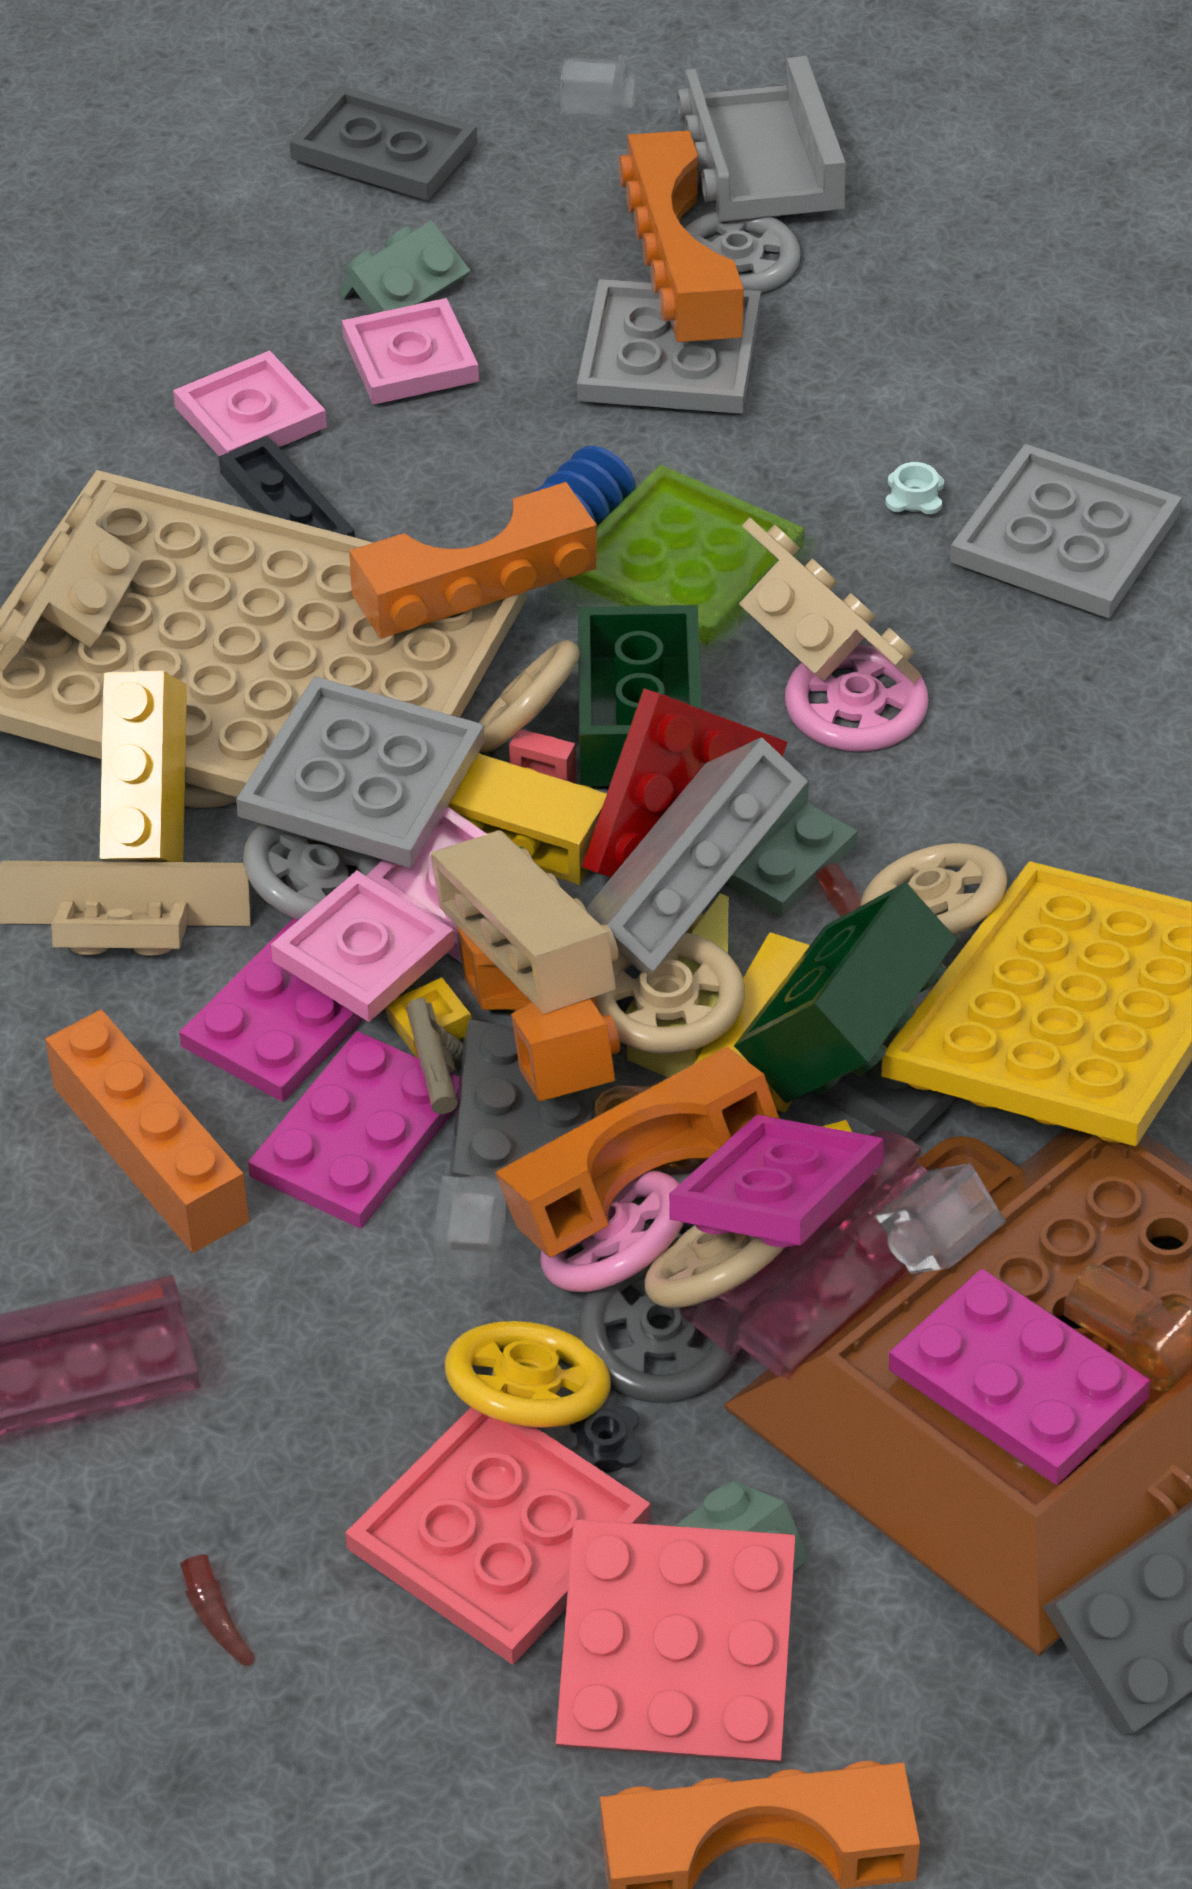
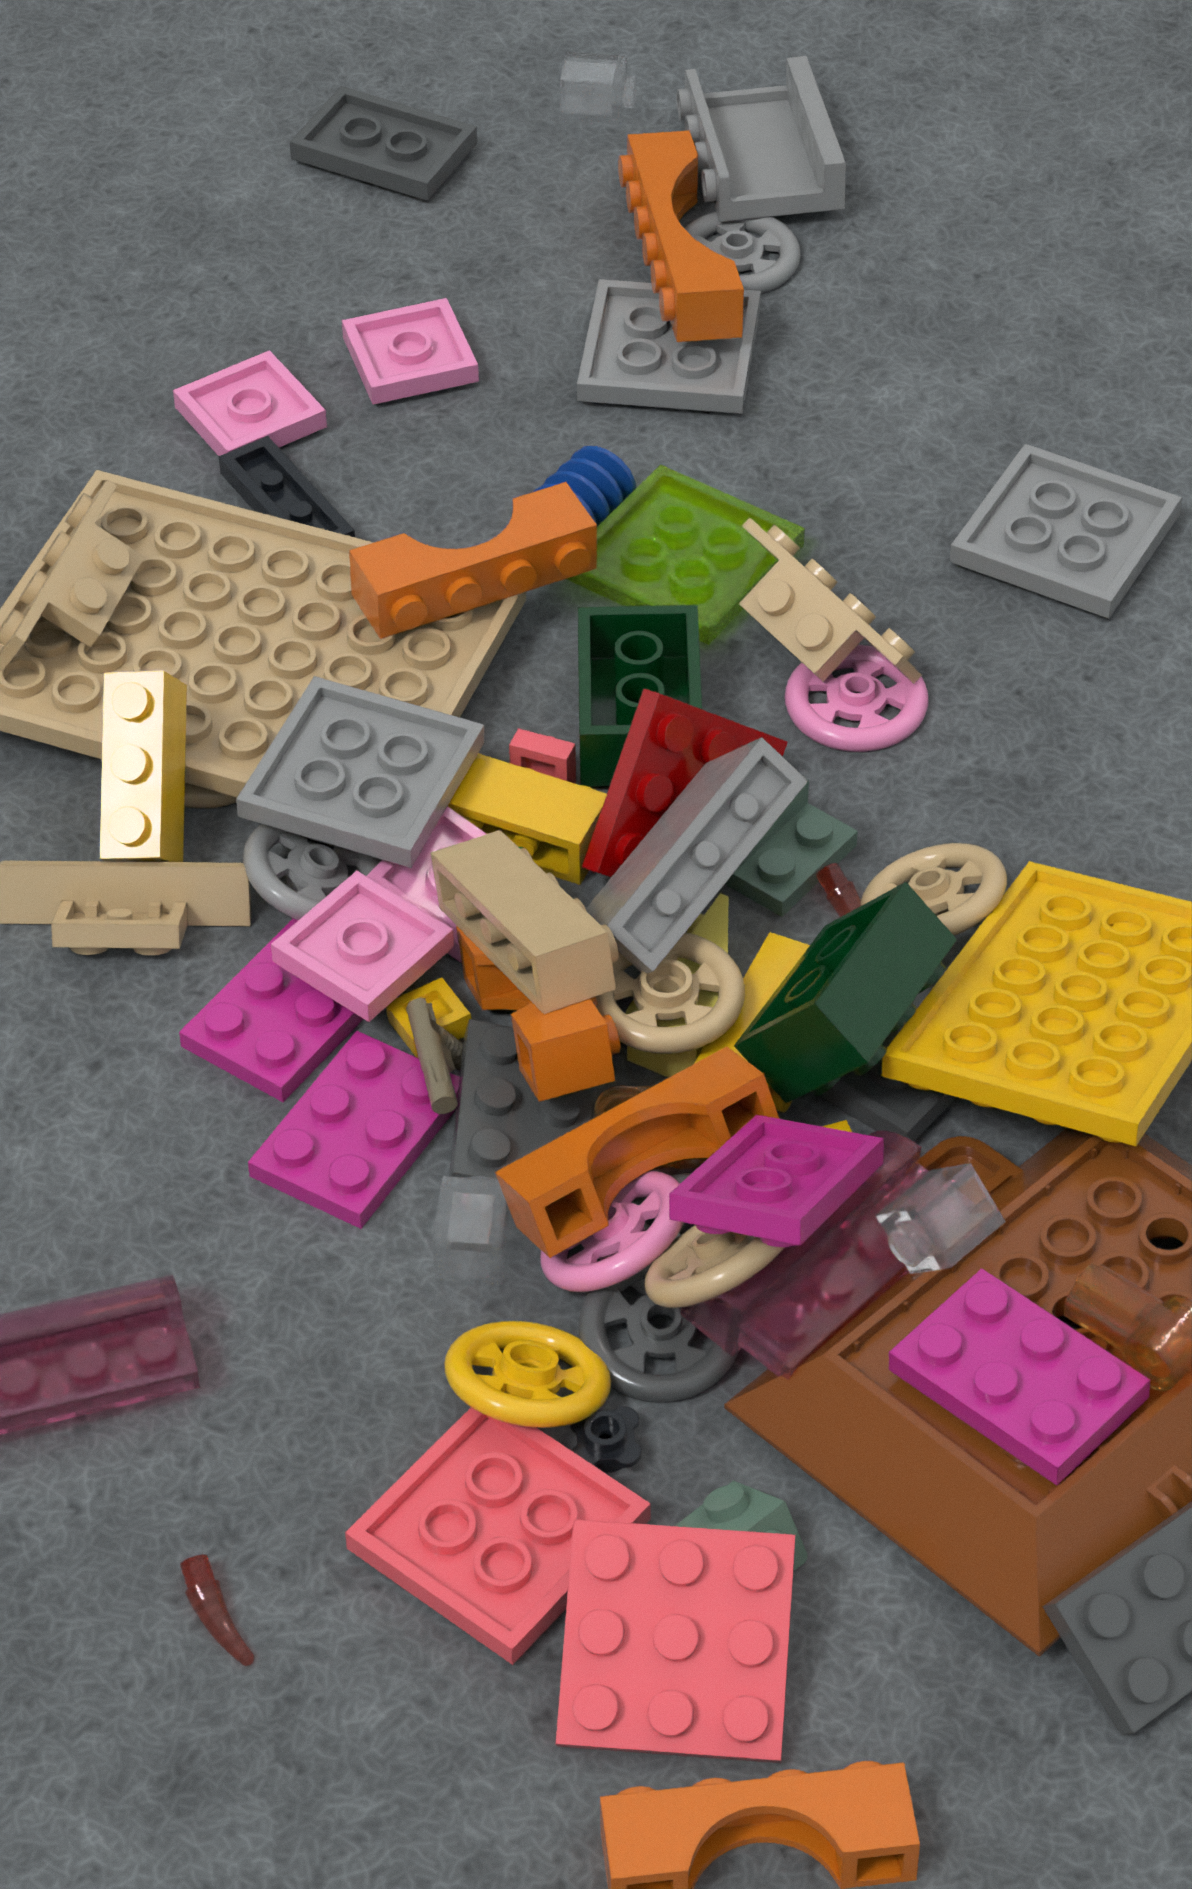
orange brick [45,1009,249,1253] -> none
sand green bracket [338,220,471,314] -> none
tan plate [479,640,580,753] -> none
light aqua plate [885,462,944,514] -> none

